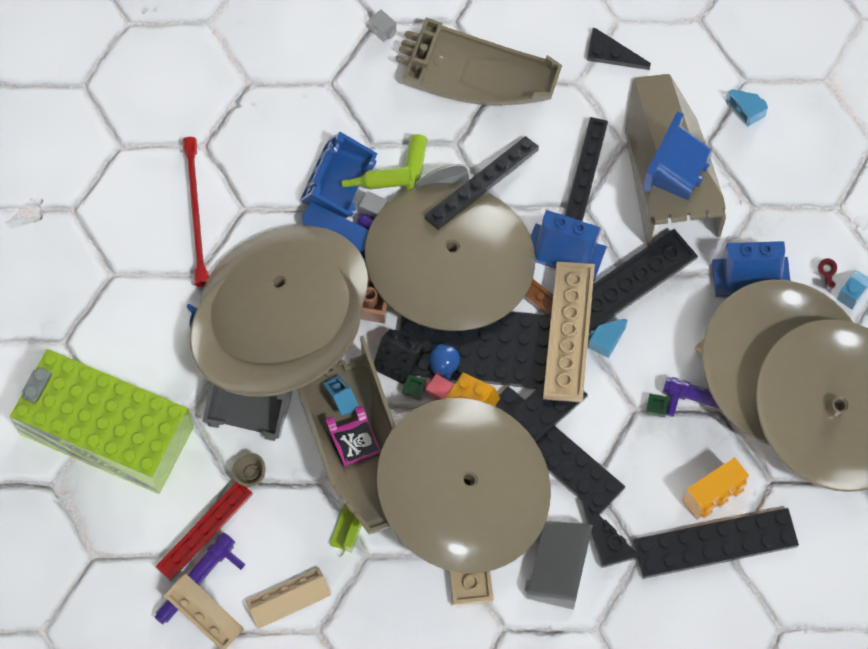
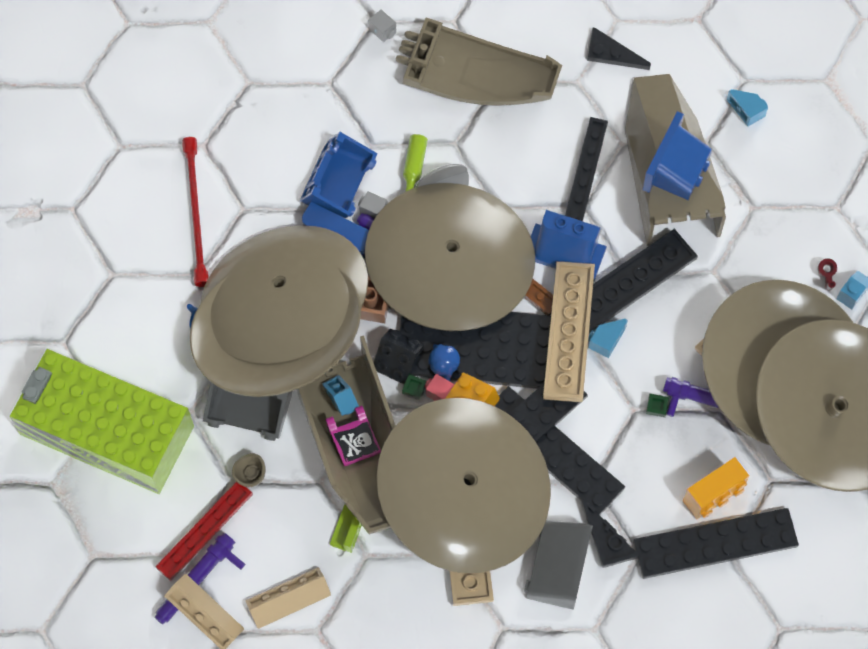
lime piece [342,167,413,190] -> none
black plate [425,136,539,230] -> none
blue windscreen [712,241,791,297] -> none

